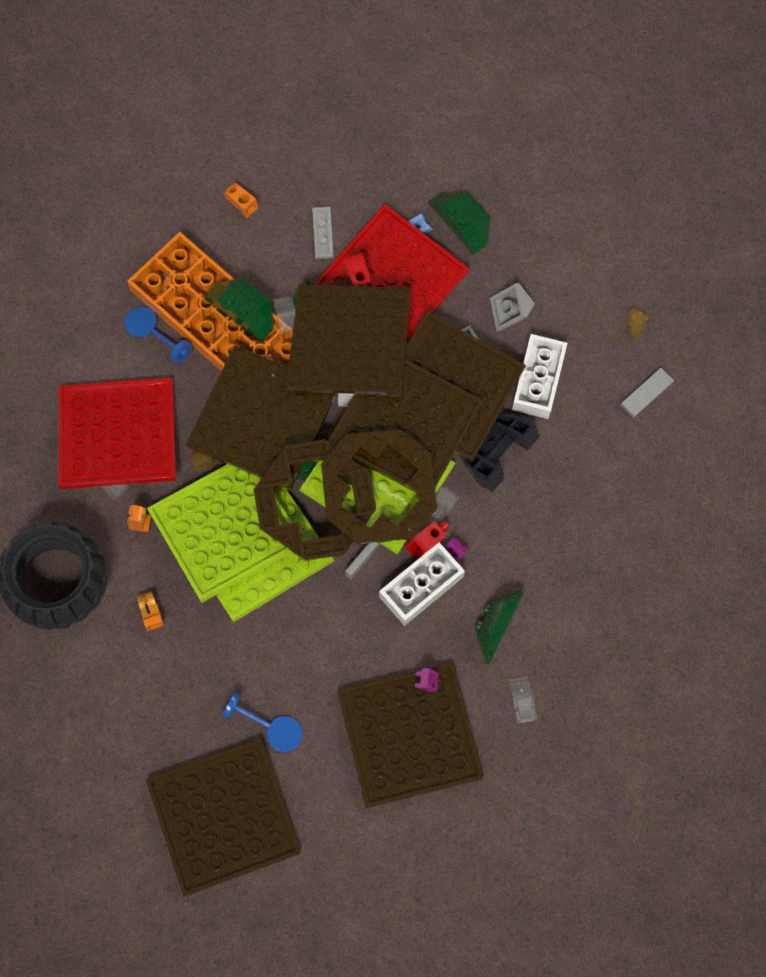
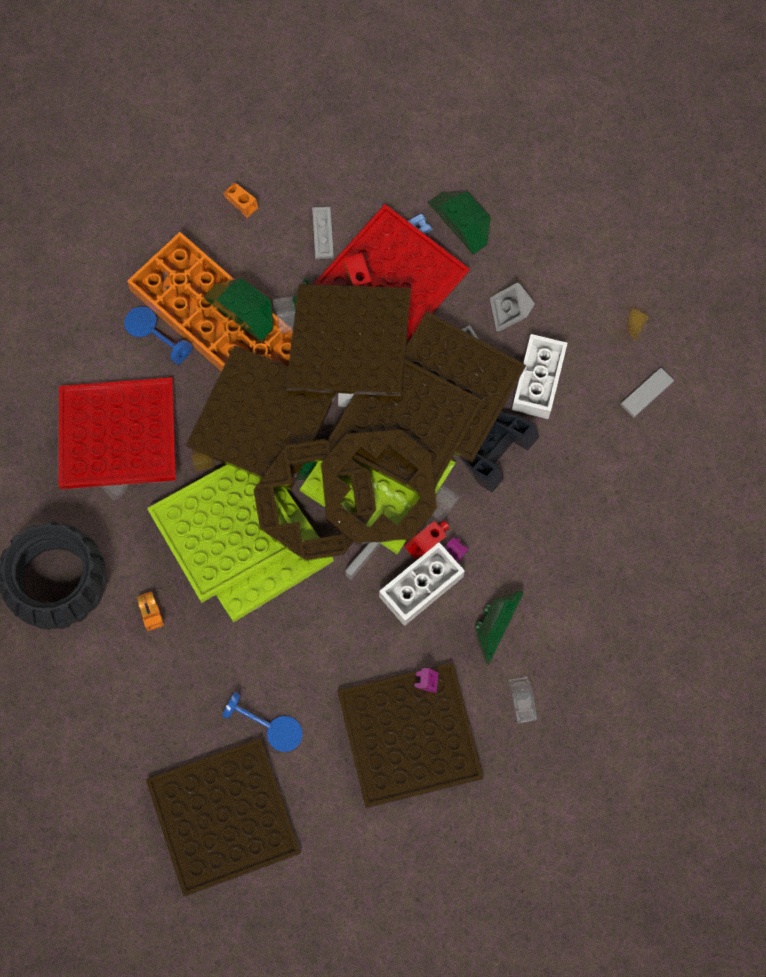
orange leg [127,505,152,532] -> none

